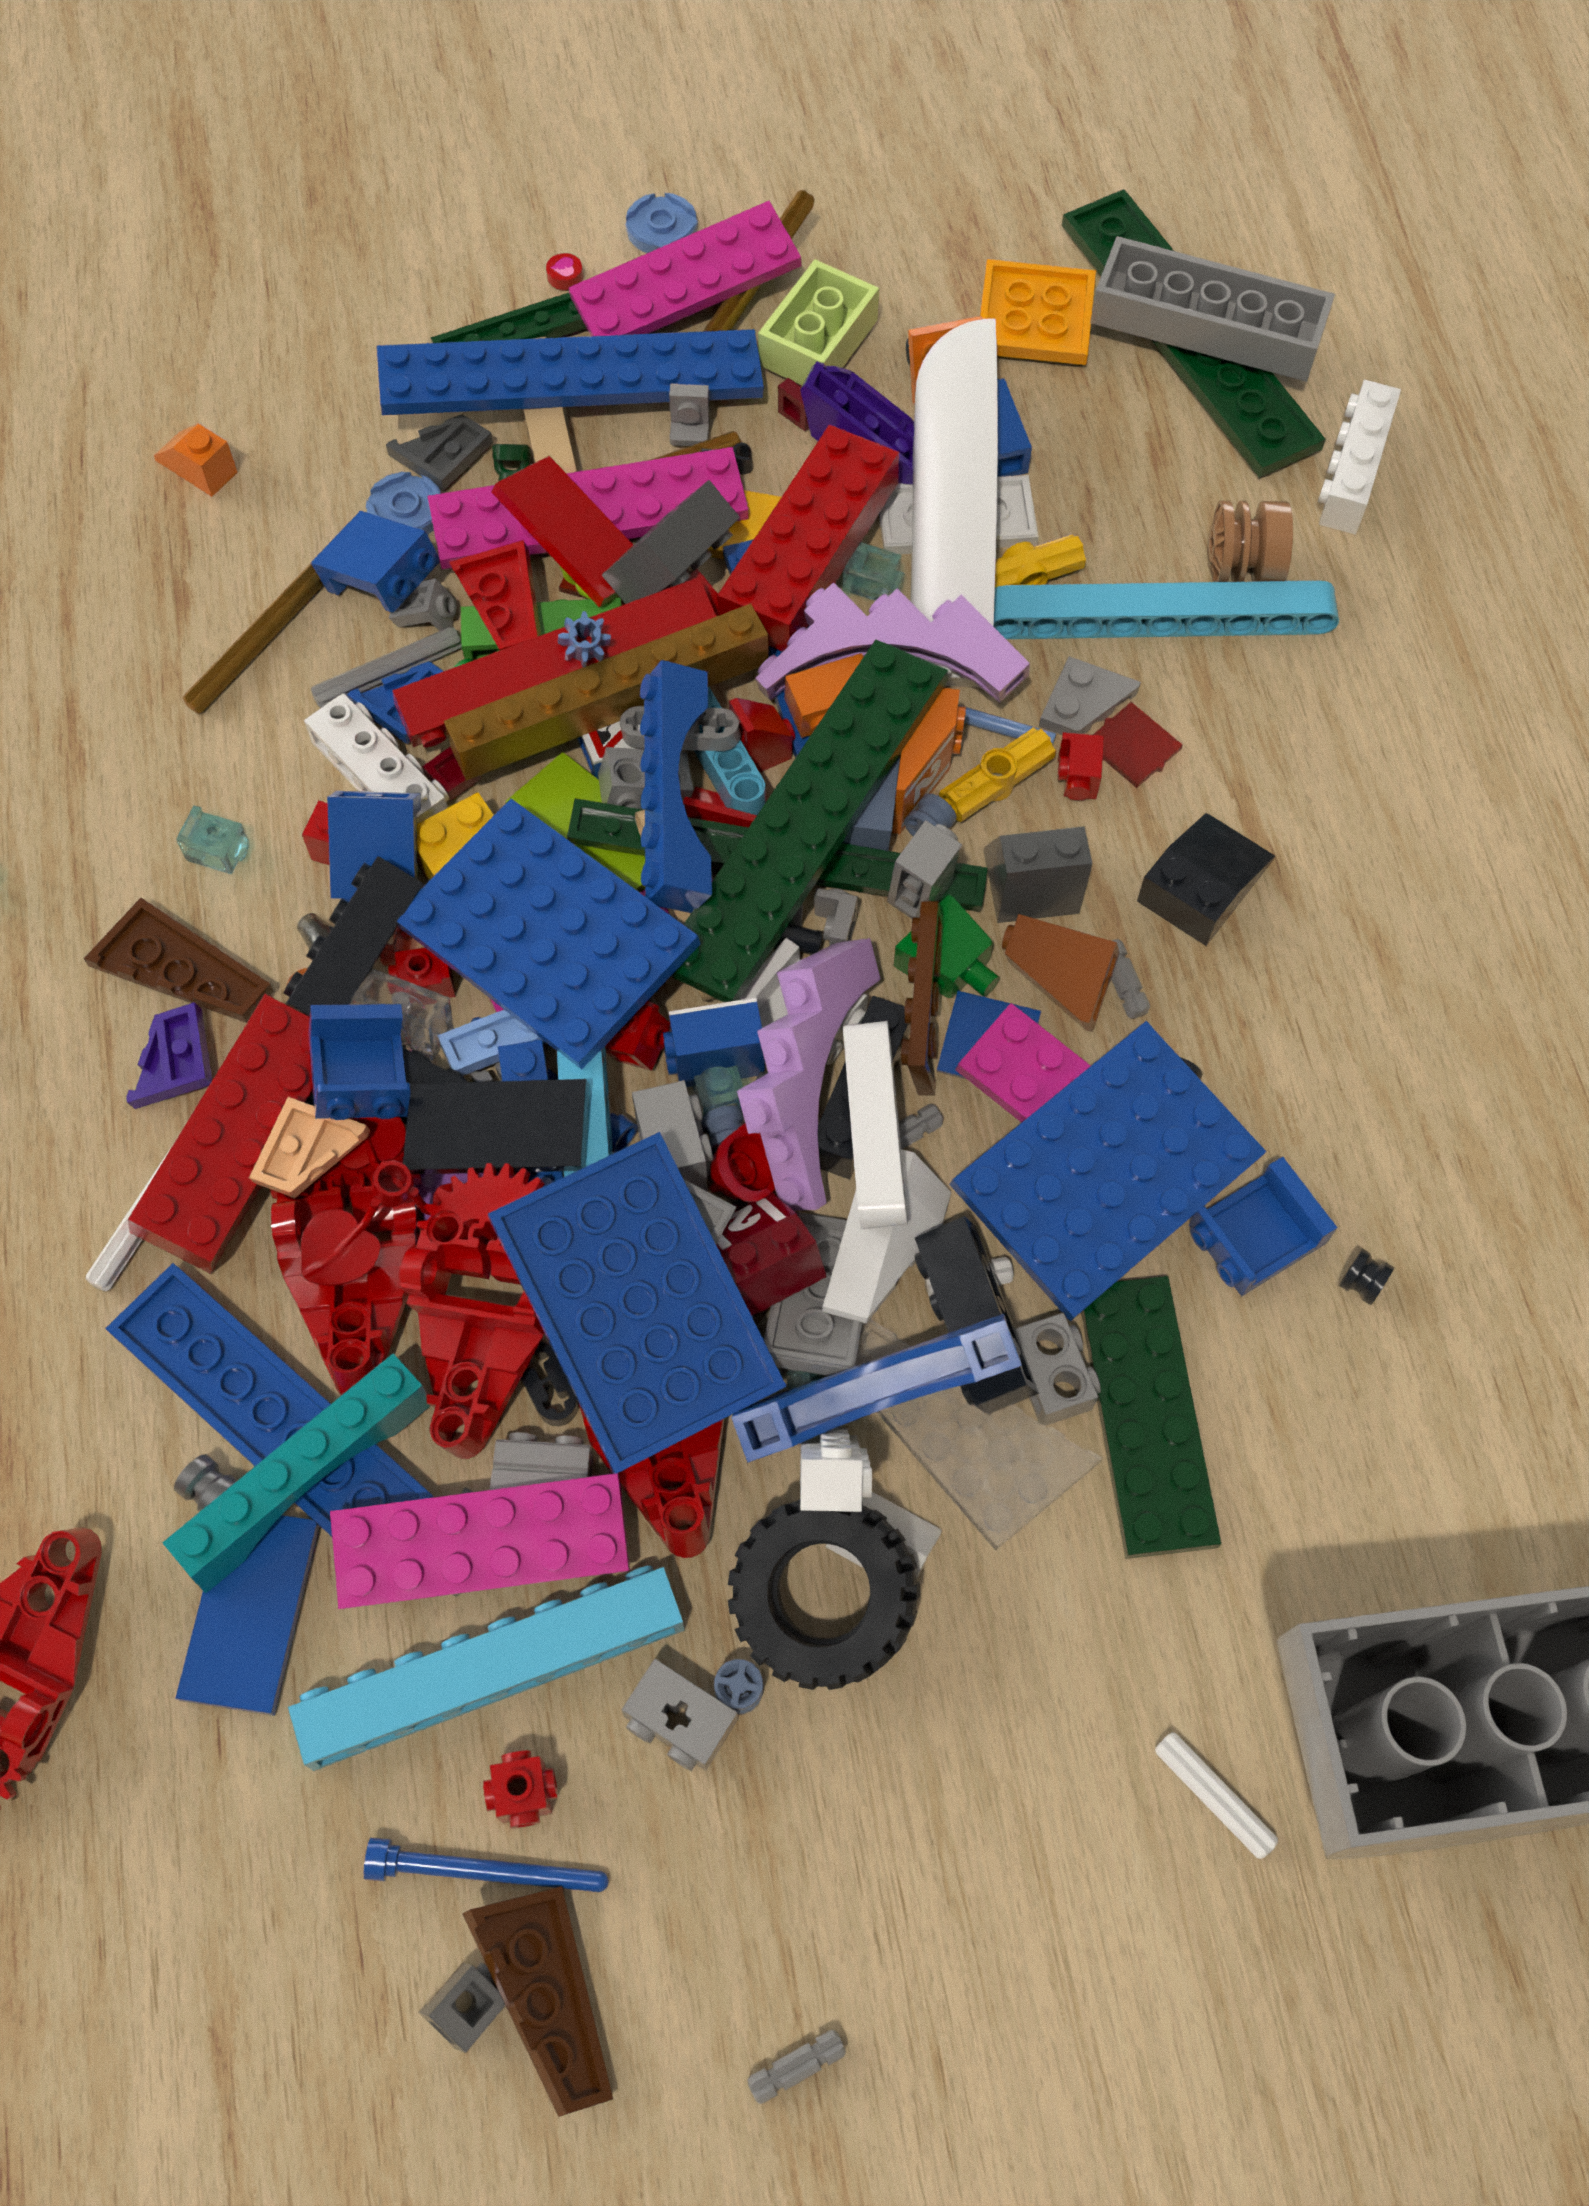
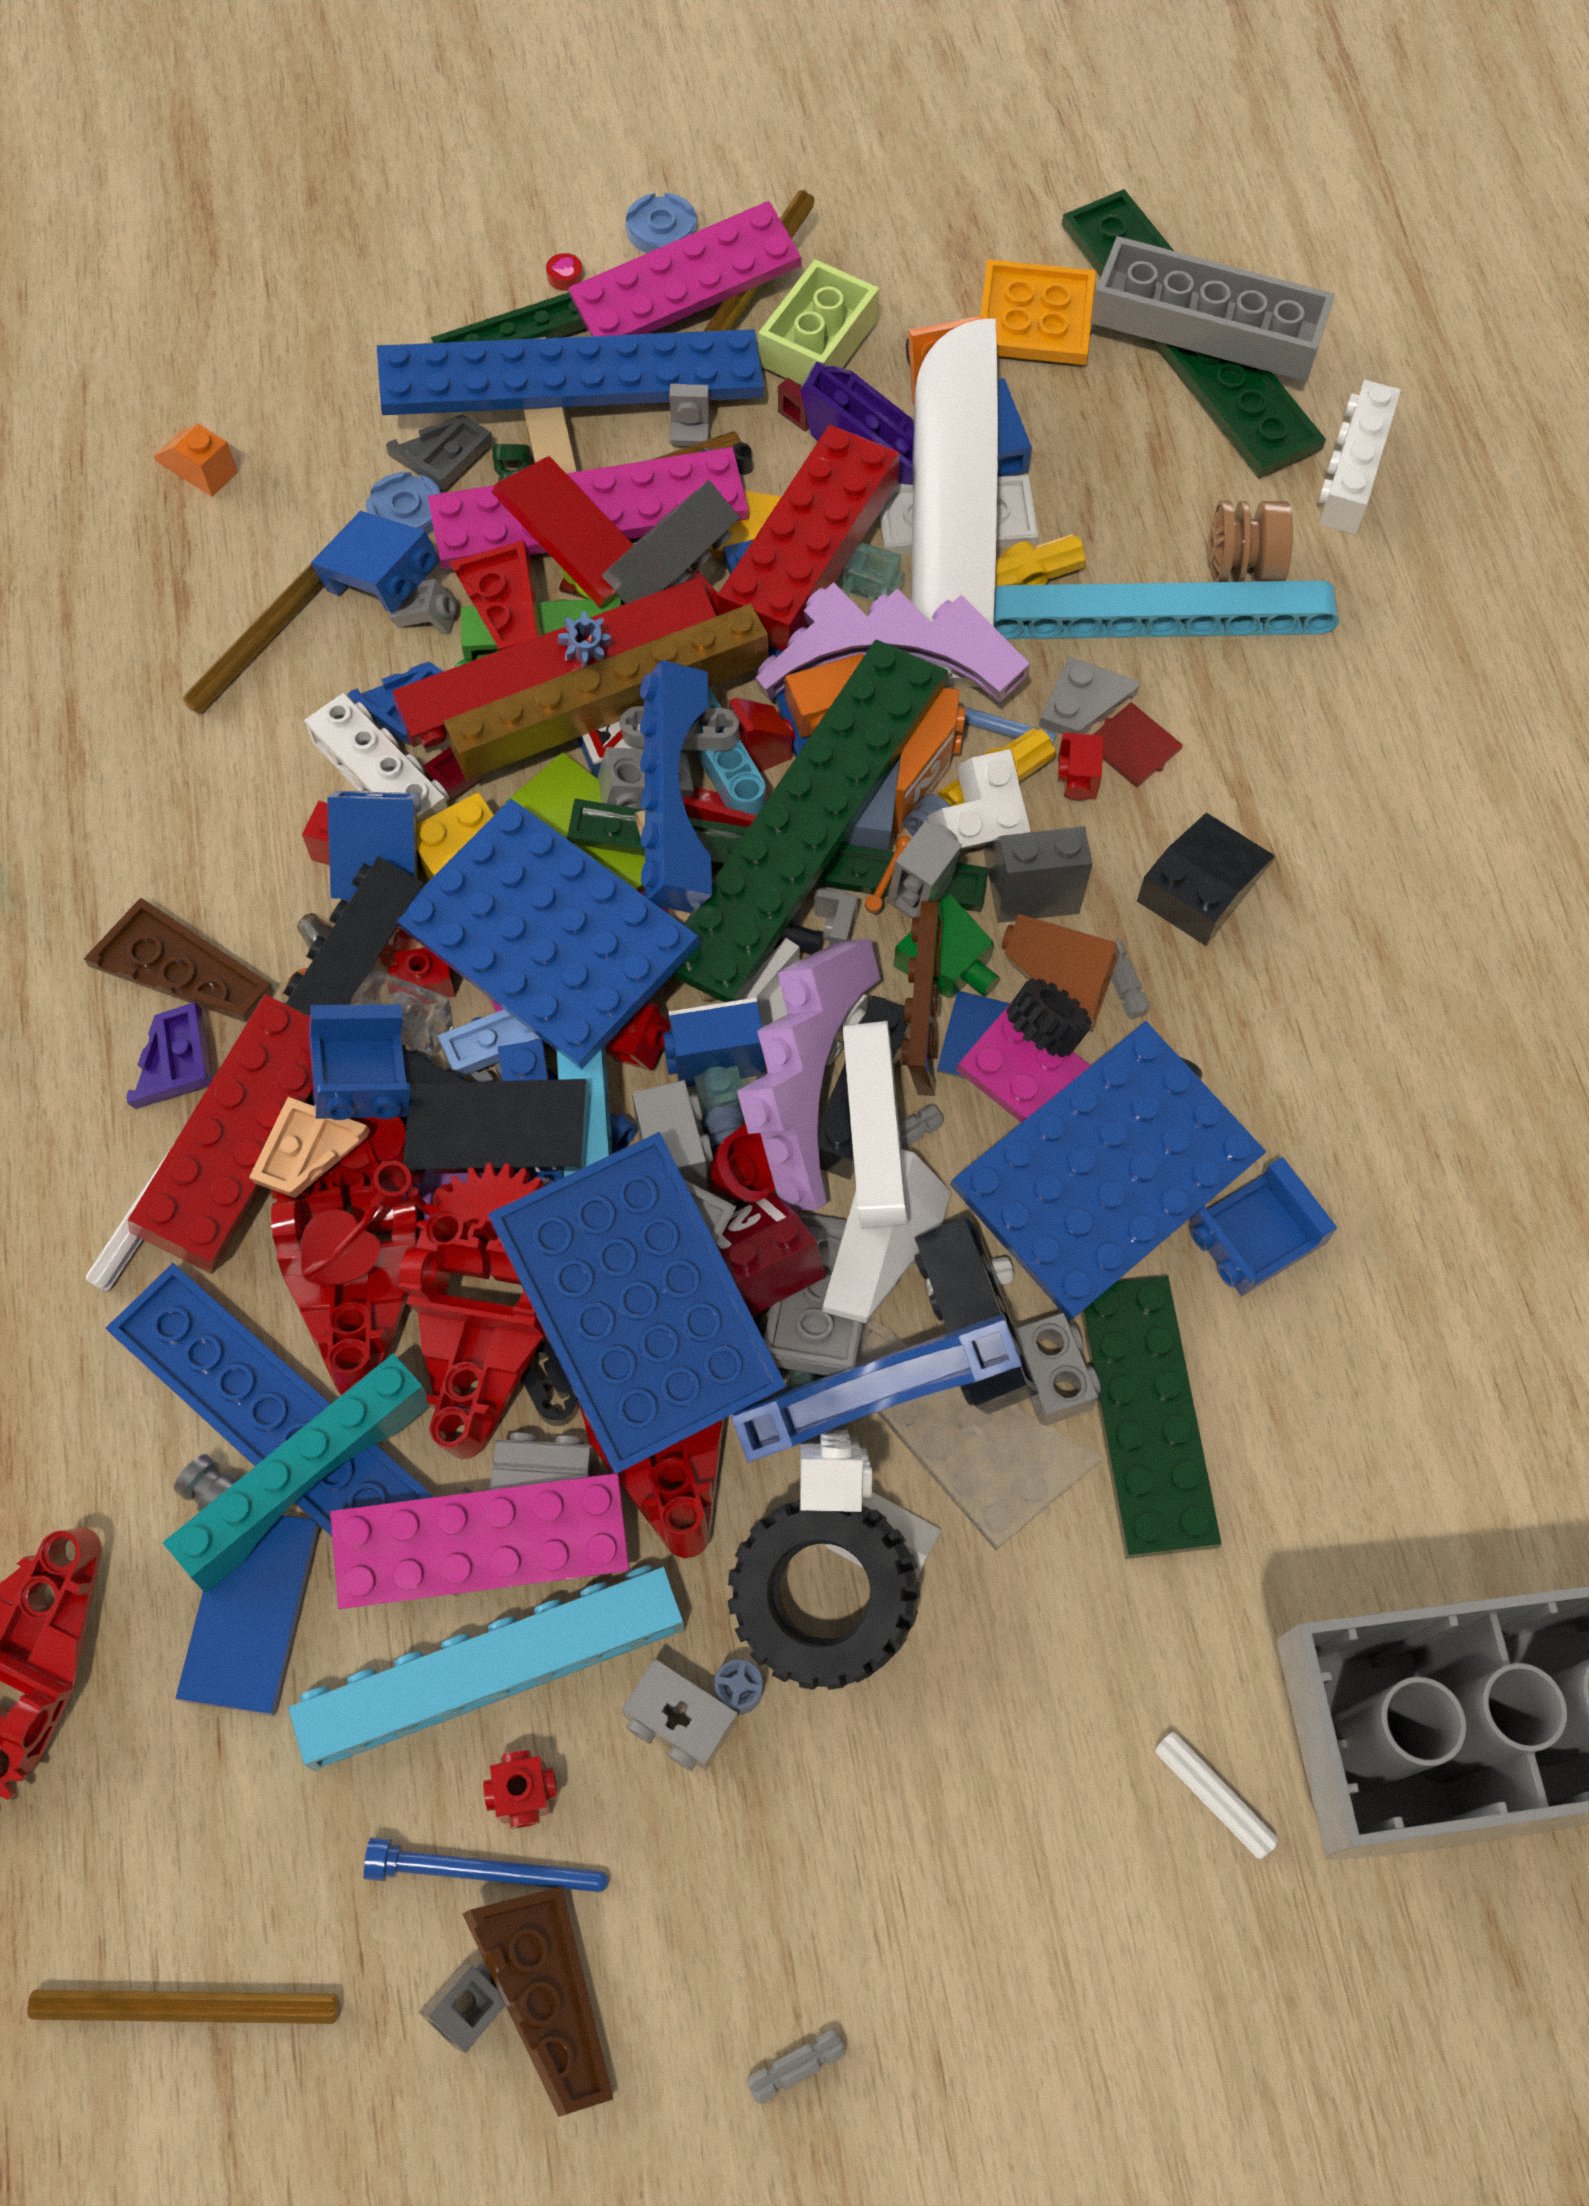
clear light blue brick [176,805,249,875] -> none
light grey axle [311,627,462,708] -> none
black wheel [1339,1248,1395,1305] -> none
none -> pearl gold axle [27,1990,339,2024]
none -> orange hinge [865,835,911,913]
none -> white brick [927,749,1031,851]
none -> black tyre [1006,978,1092,1057]

